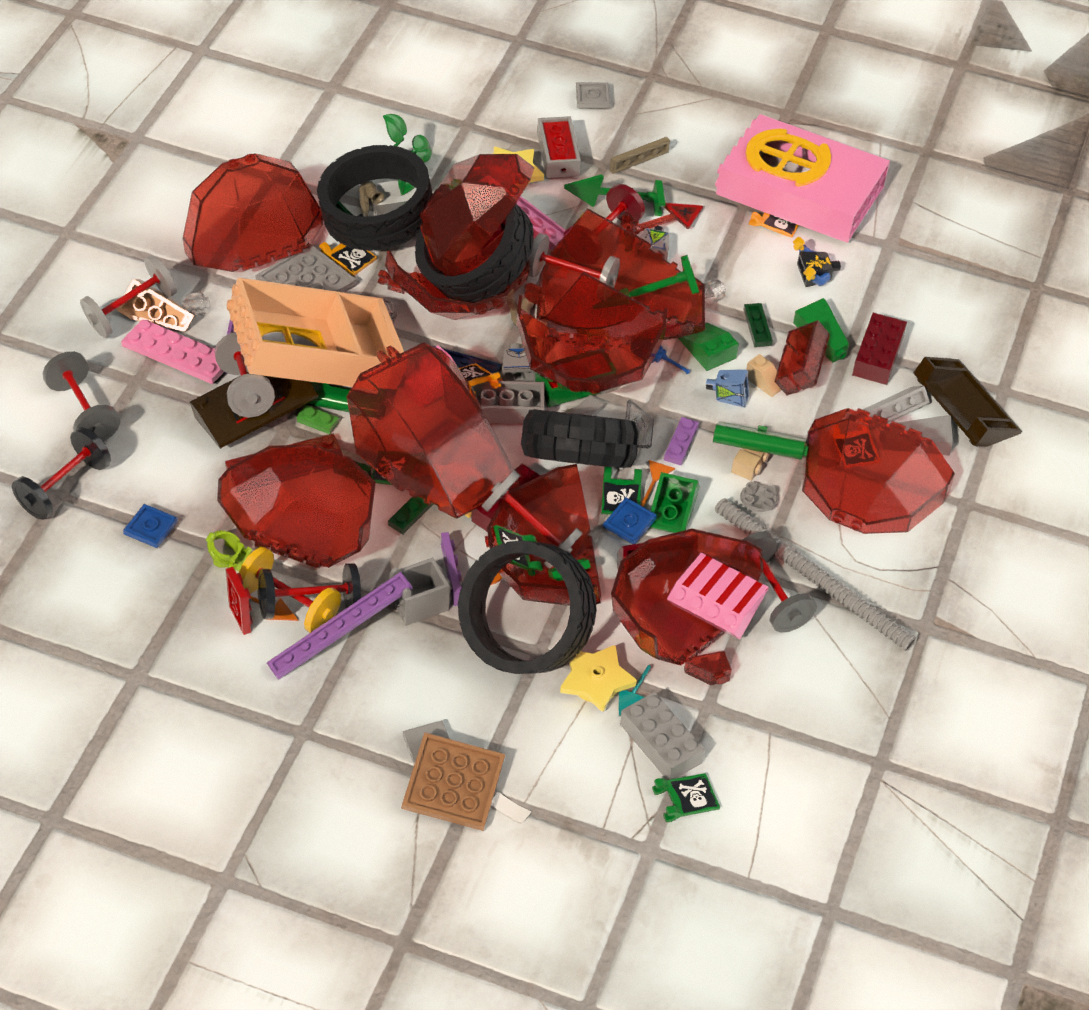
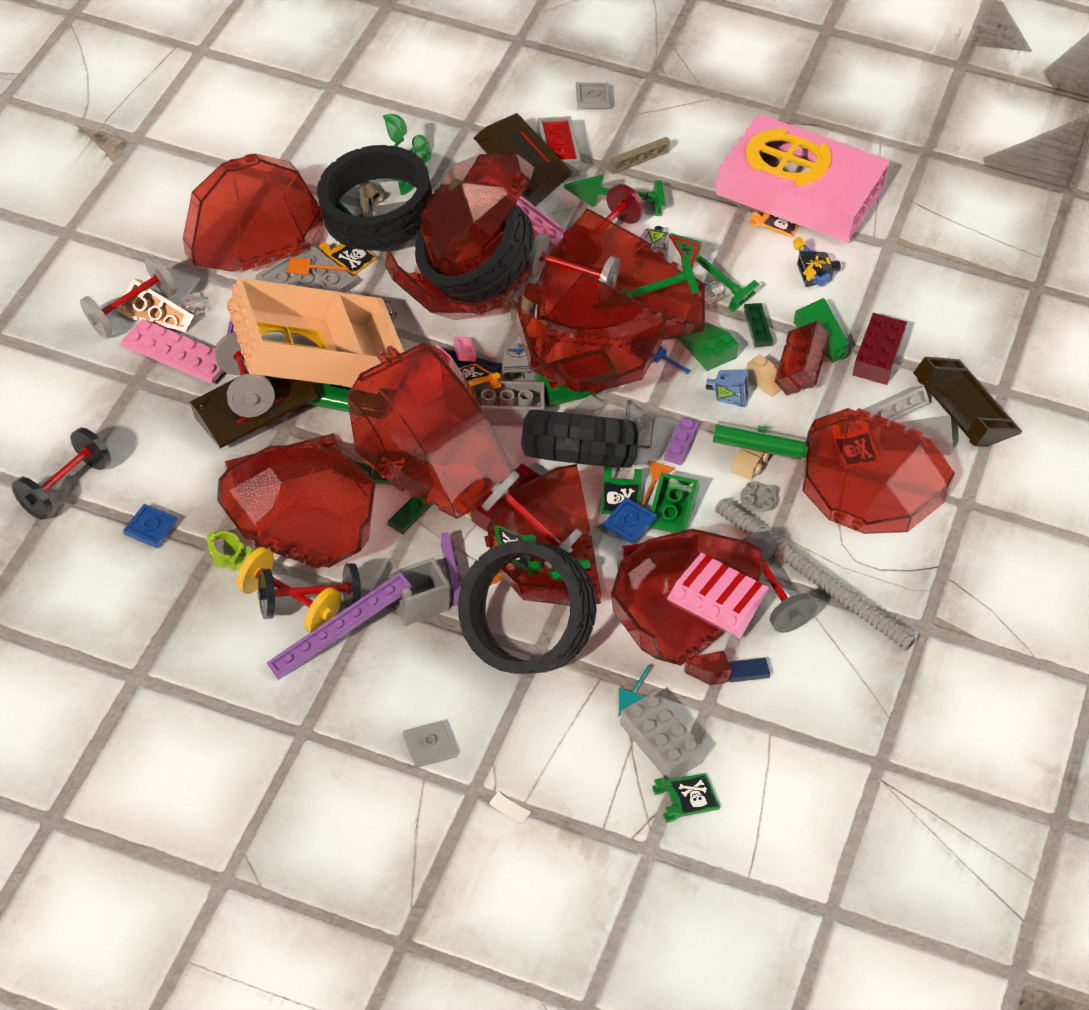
dark grey piece [42,351,120,442] -> none
red plate [225,567,253,635] -> none
orange piece [250,595,298,621] -> none
bright green plate [297,405,339,435] -> none
clear red plate [377,270,410,294] -> none
medium nougat plate [401,732,505,831] -> none
light yellow plate [560,645,637,711] -> none
clear red piece [616,203,703,251] -> none
none -> orange piece [287,257,349,275]
none -> bright pink tile [453,337,476,361]
none -> dark brown slope [473,113,573,207]
none -> green piece [668,233,759,312]
none -> dark blue tile [726,658,770,683]

